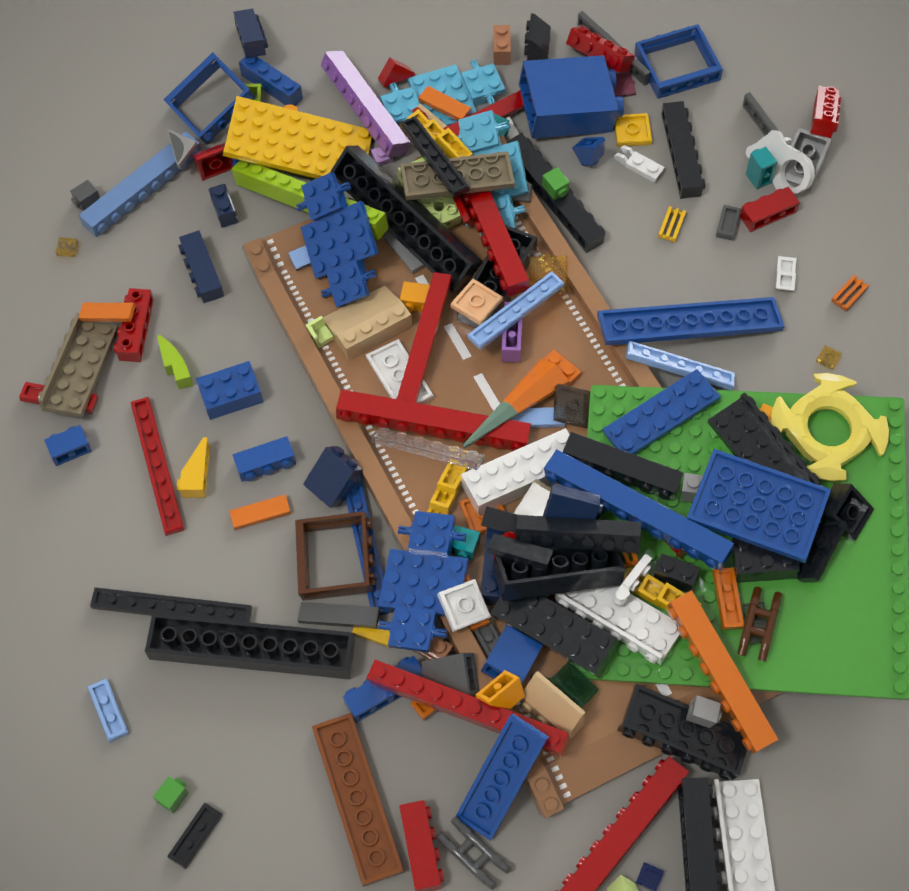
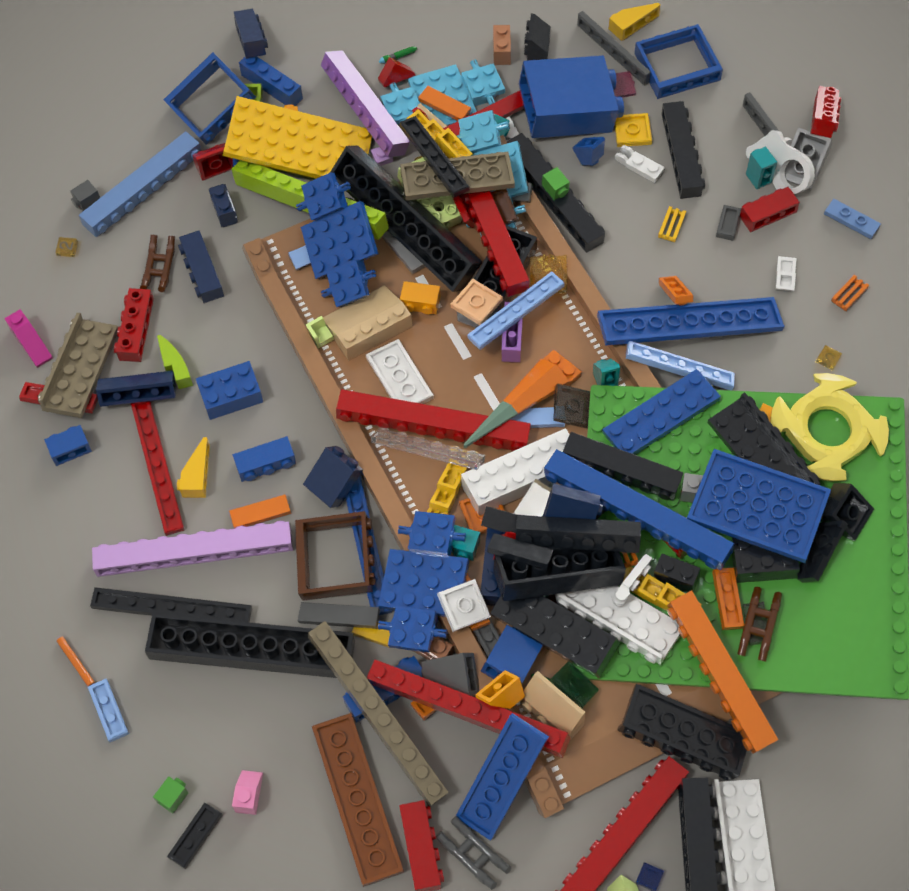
orange tile [79,302,135,322] -> none
tile [168,129,197,168] -> none
red tile [397,272,452,403] -> none
red brick [566,26,635,72] -> none
light grey brick [686,695,722,728] -> none
none -> dark pink slope [4,309,53,368]
none -> orange bar [56,637,95,686]
none -> lavender brick [92,521,293,577]
none -> dark blue brick [96,371,176,407]
none -> reddish brown piece [140,235,175,292]
none -> bright pink slope [232,770,263,815]
none -> dark tan brick [308,621,448,807]
none -> green piece [379,46,417,63]
none -> reddish brown tile [491,189,518,226]
none -> teal slope [593,358,620,386]
none -> yellow slope [608,3,661,41]
none -> orange plate [659,276,693,305]
none -> medium blue plate [824,199,881,239]

